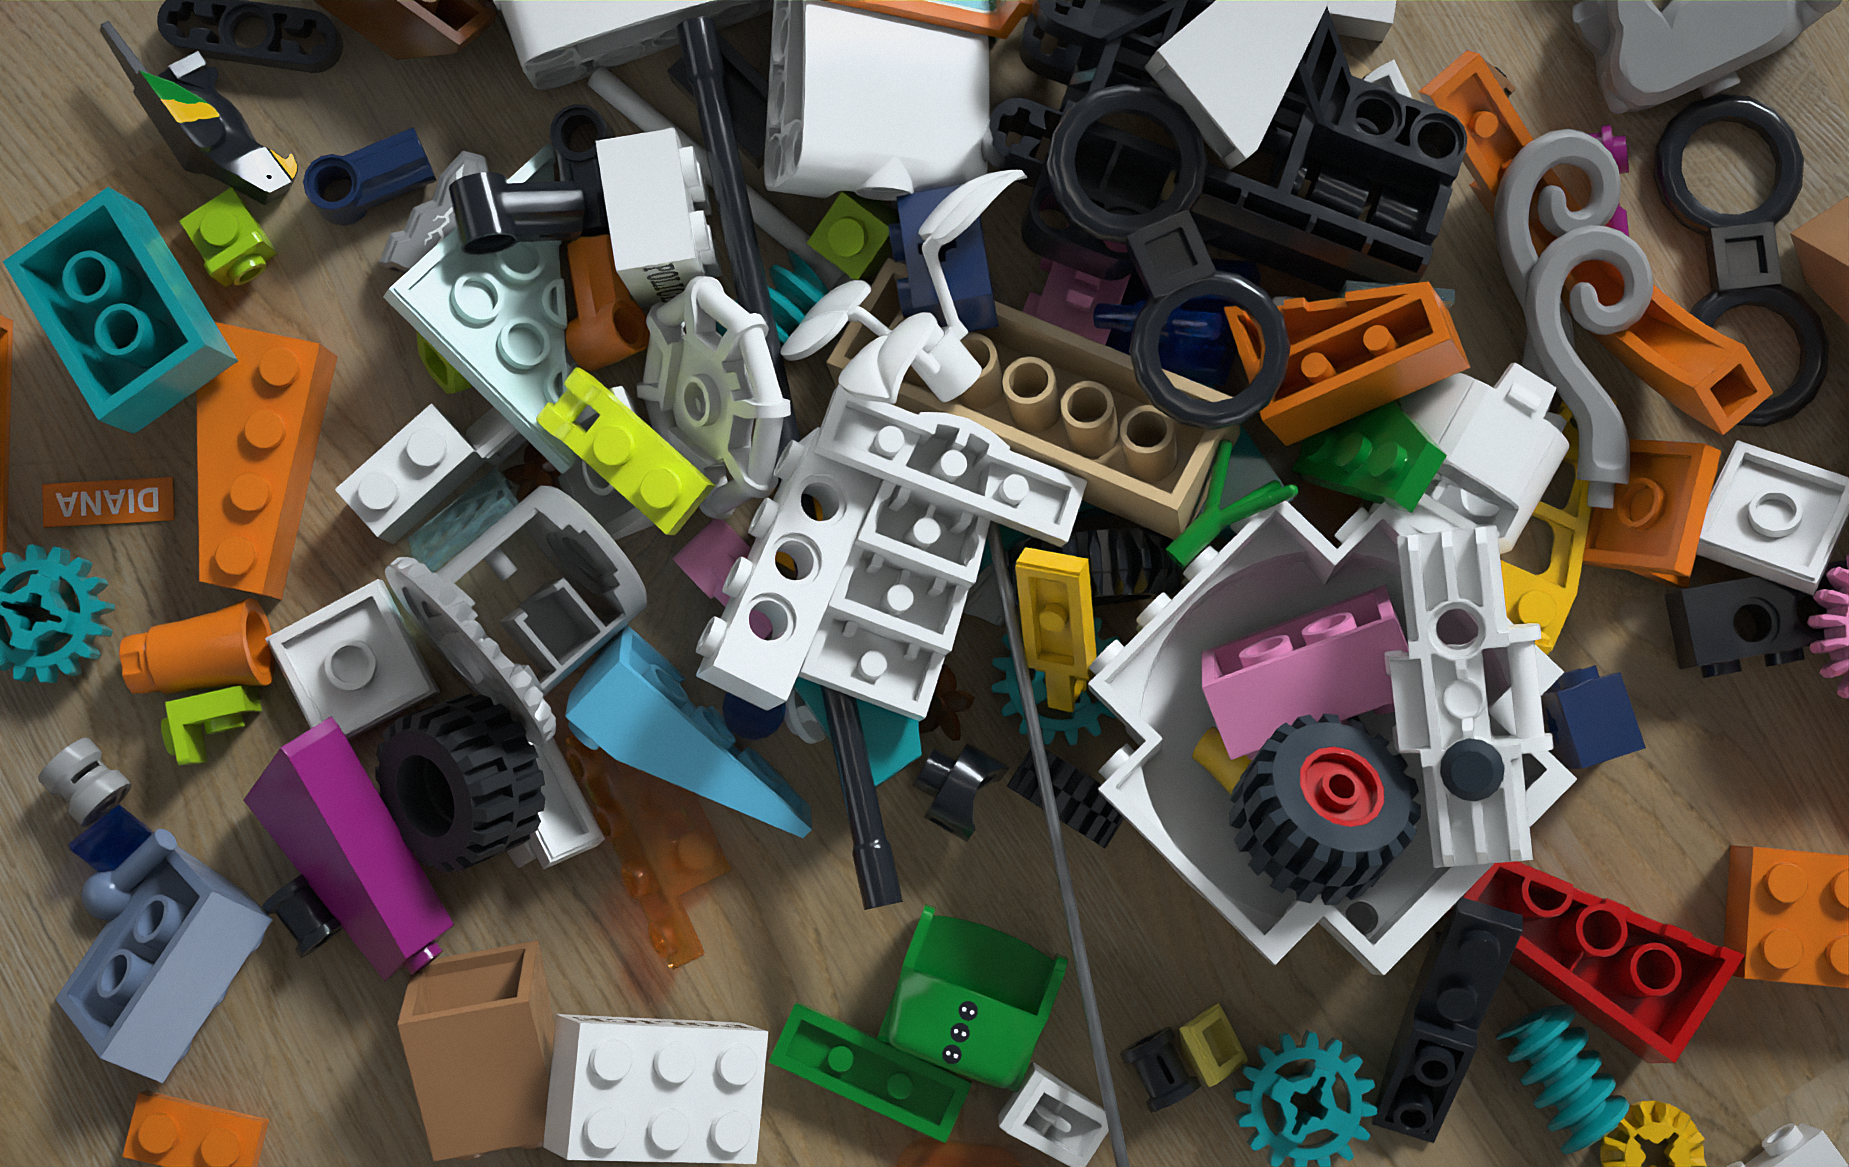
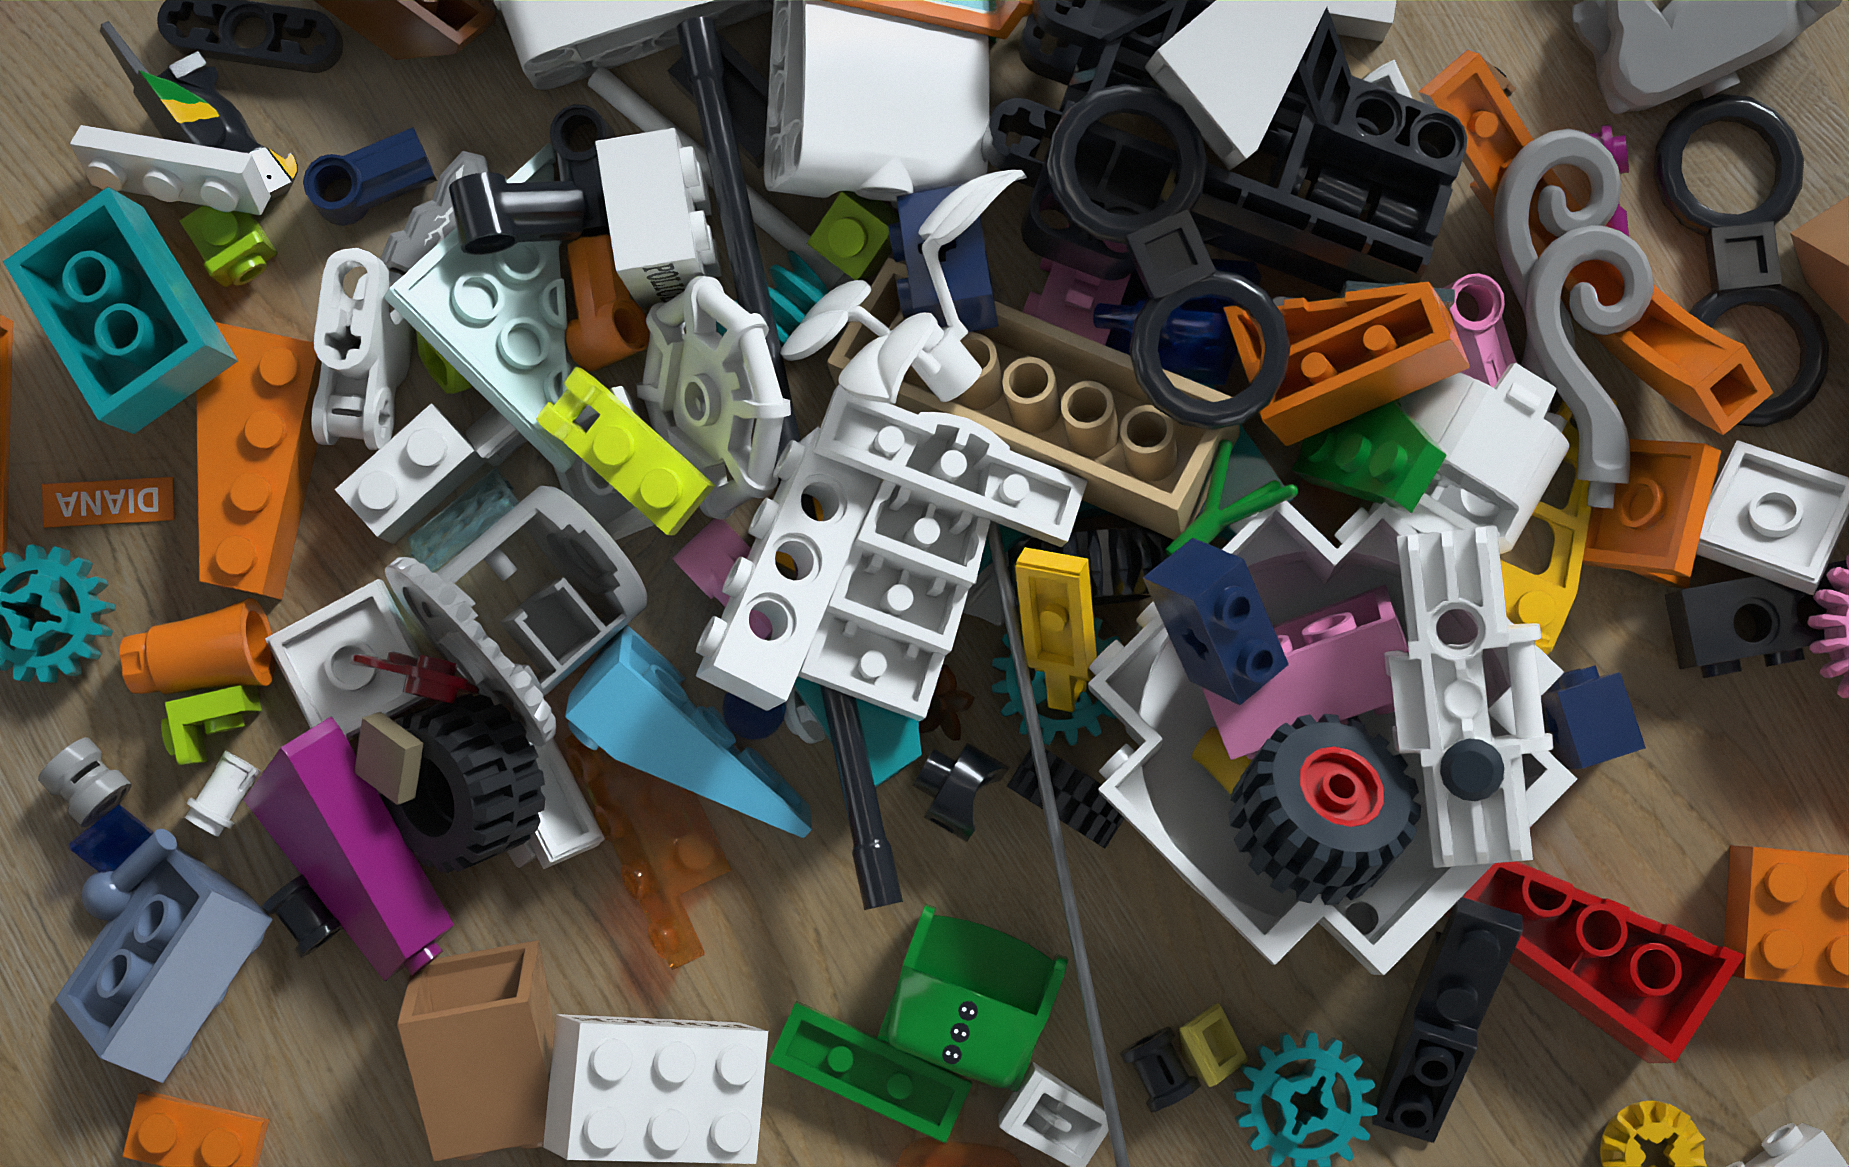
reddish brown plant [502,443,562,507] -> none
teal piece [1495,1004,1630,1155] -> none
none -> white plate [70,125,271,215]
none -> white pin [185,750,261,837]
none -> white piece [311,248,415,450]
none -> dark red plate [350,651,480,704]
none -> dark tan tile [354,712,423,805]
none -> dark blue brick [1143,538,1289,705]
none -> bright pink piece [1437,273,1516,388]

